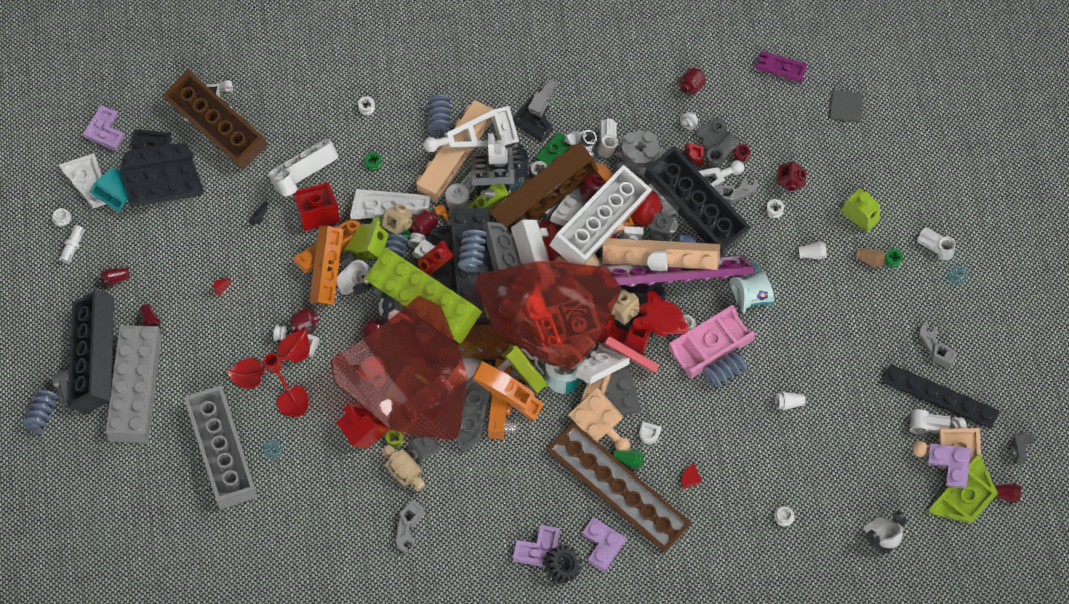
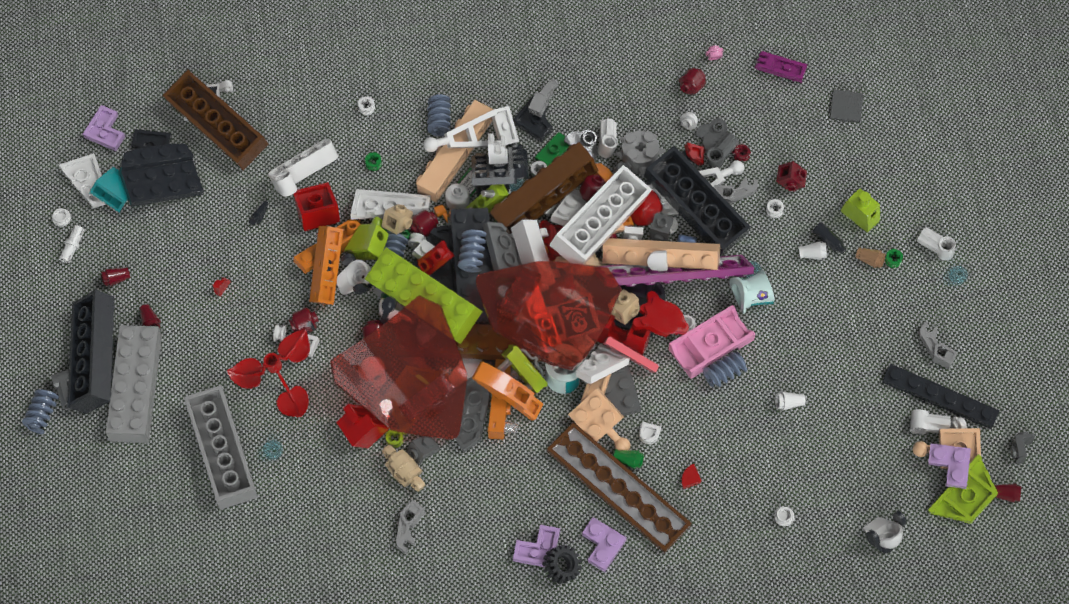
none -> bright pink plate [705,46,724,60]
none -> black cylinder [812,222,847,254]

